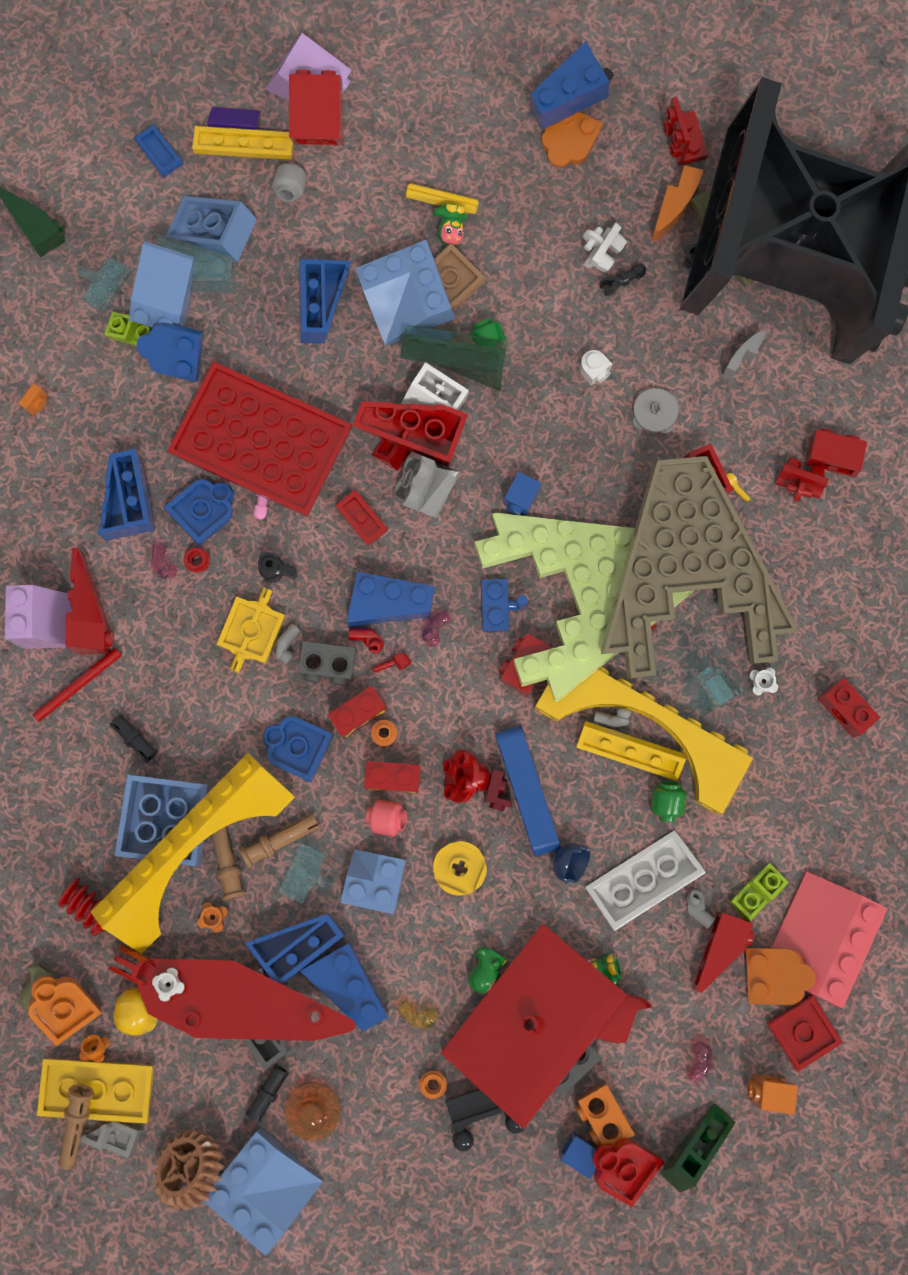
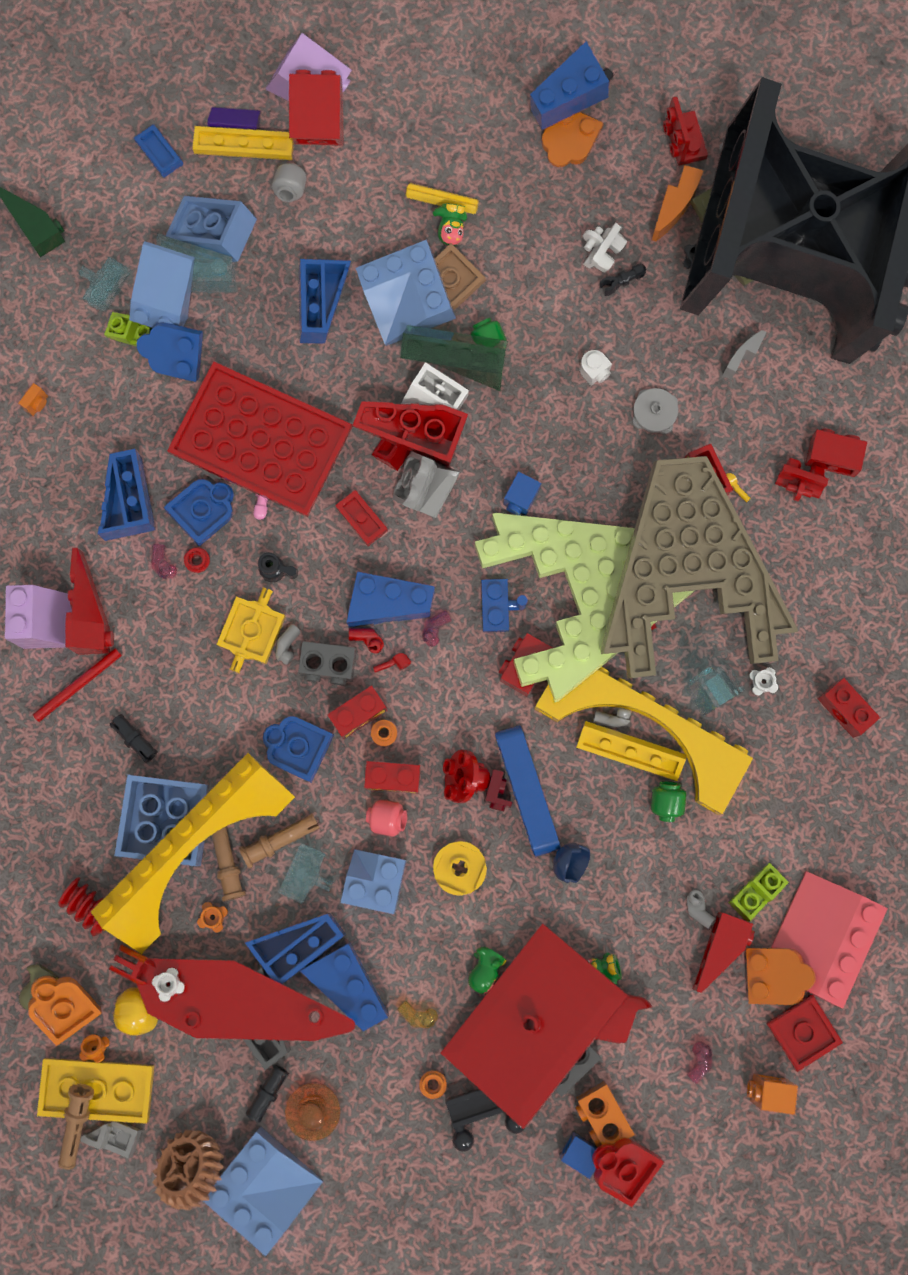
white slope [585,830,705,931] -> none
dark green slope [659,1104,736,1193] -> none

